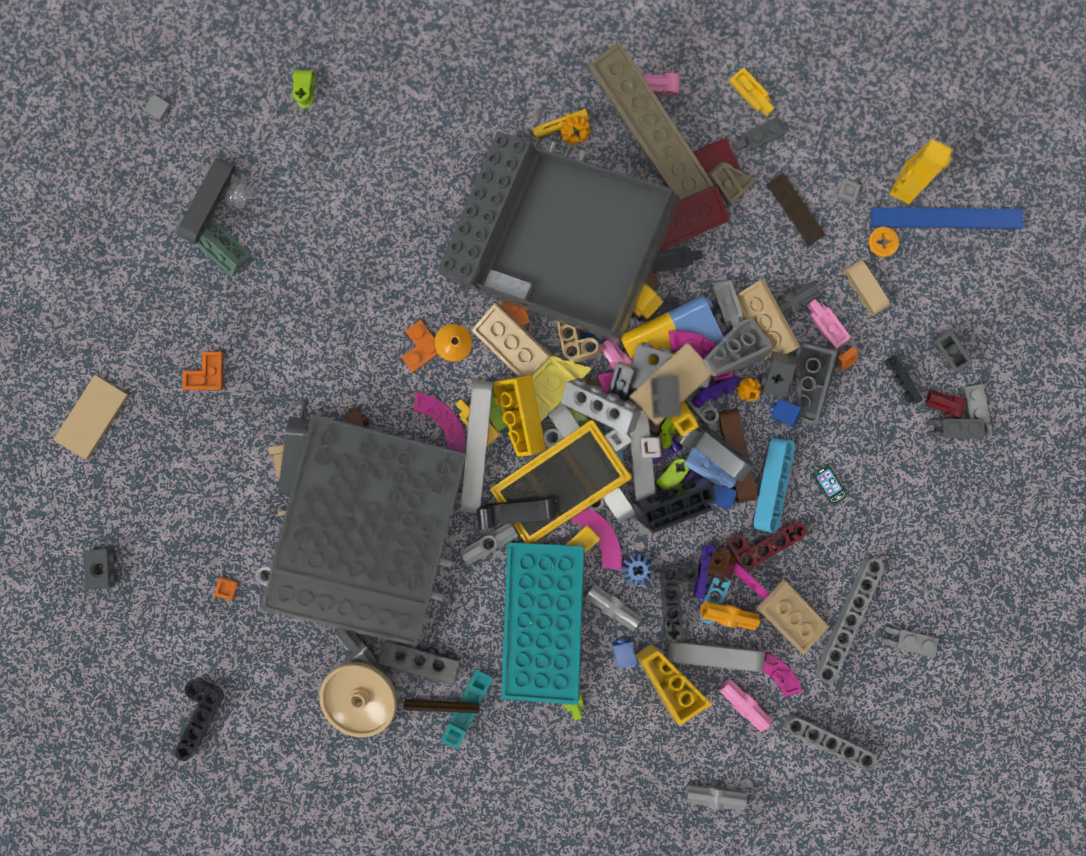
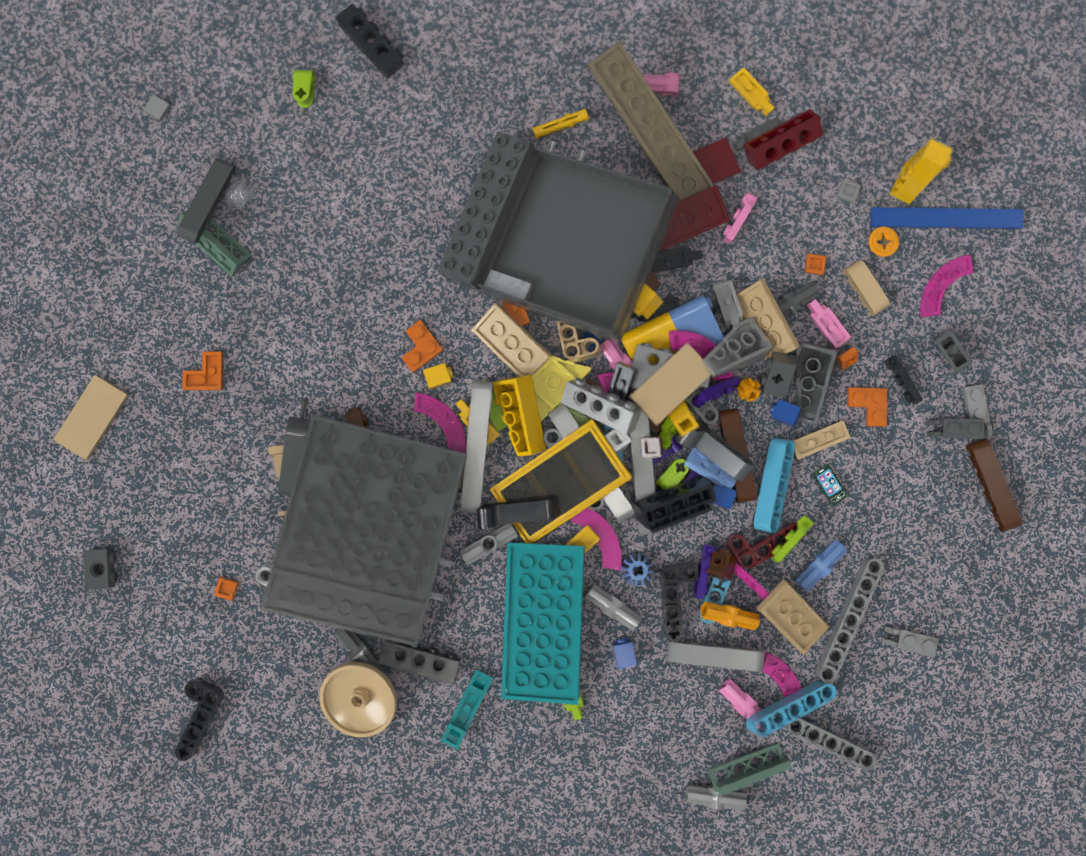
dark brown axle [403,699,480,714] -> none
light orange dish [434,324,472,362] -> none
light orange gear [561,116,591,147] -> none
yellow wedge [635,645,712,726] -> none
dark grey hinge [651,376,681,418] -> none
dark tan wing [708,162,757,204] -> none
dark brown tile [767,173,826,246] -> none
dark red piece [925,390,967,419] -> none
none -> black brick [335,3,404,79]
none -> yellow brick [423,363,454,390]
none -> sand green fence [708,743,792,795]
none -> bright pink hinge [723,192,758,244]
none -> dark red brick [743,109,823,170]
none -> medium azure beam [746,680,836,737]
none -> lime hinge [771,515,814,563]
none -> tan plate [793,420,851,460]
none -> medium blue piece [795,539,847,592]
none -> orange tile [804,253,826,275]
none -> orange plate [847,387,887,427]
none -> dark pink tile [920,255,973,317]
none -> reddish brown beam [966,438,1022,532]

